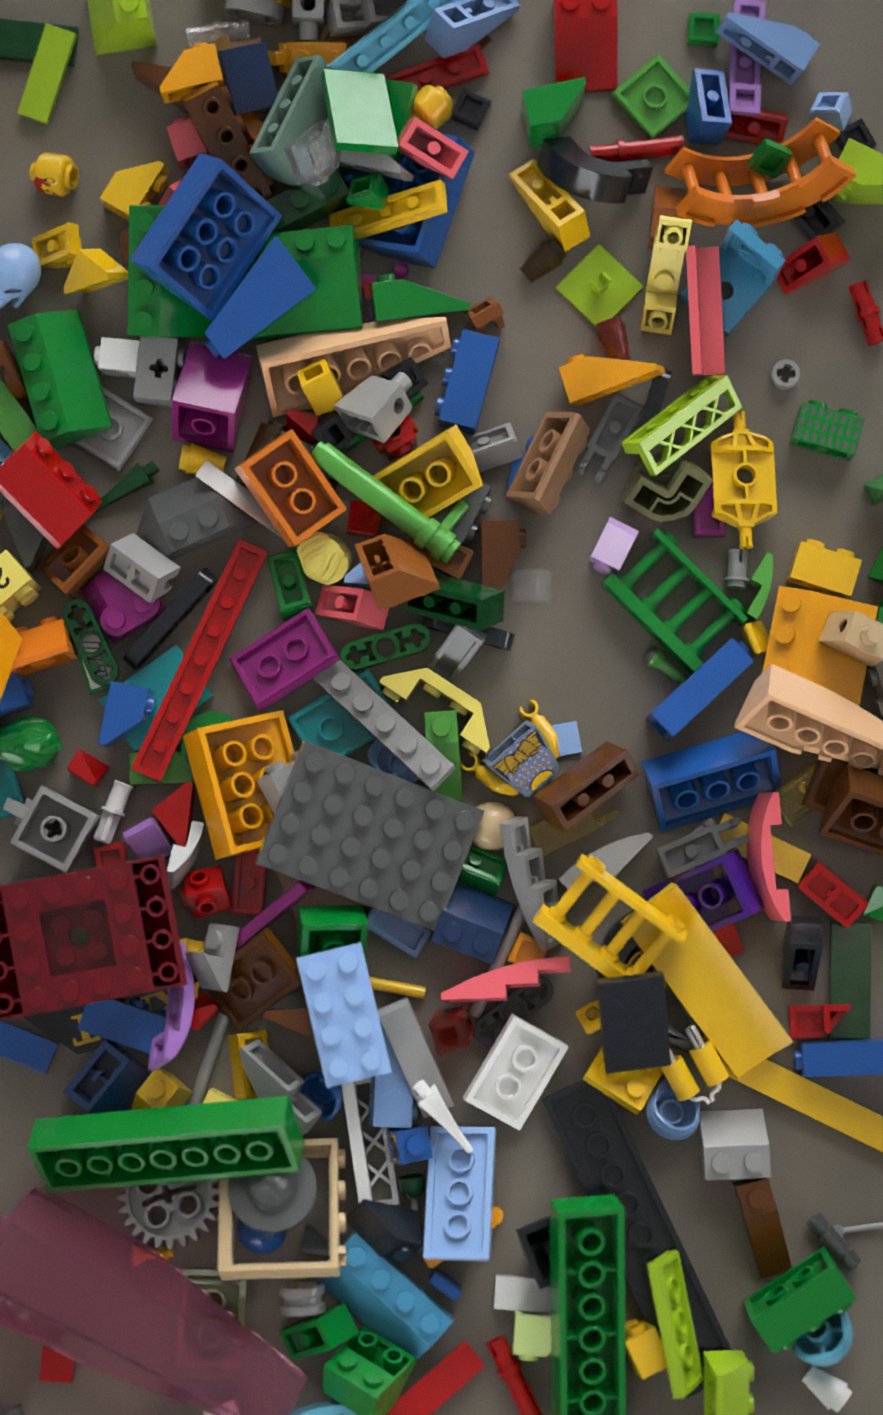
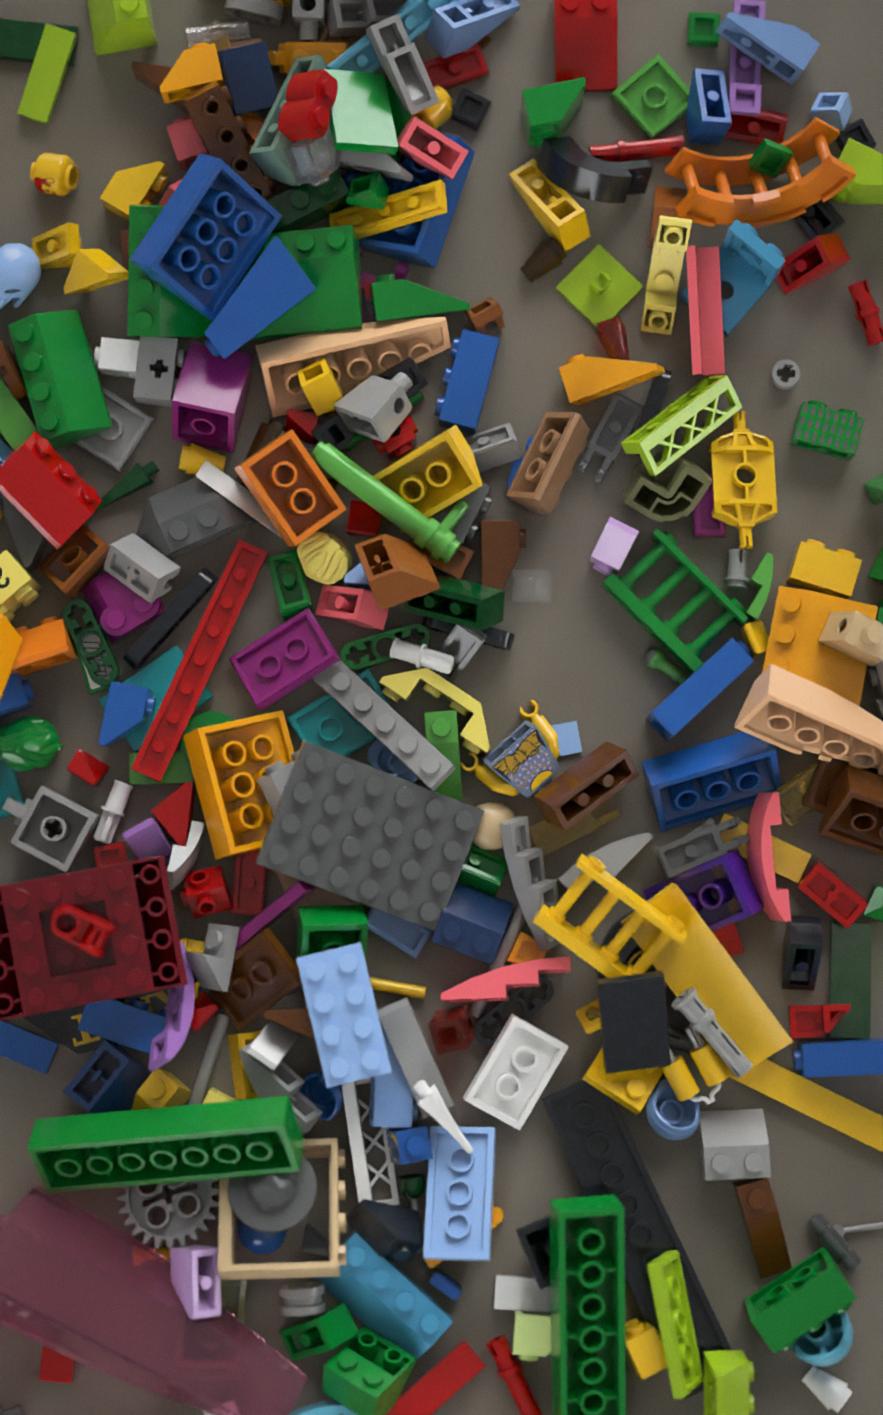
none -> red piece [51,904,117,958]
none -> lavender slope [170,1245,221,1319]
none -> white slope [247,1021,299,1070]
none -> red brick [278,69,338,142]
none -> light grey slope [365,14,440,116]
none -> white axle [390,638,454,674]
none -> light grey pin [671,987,753,1078]

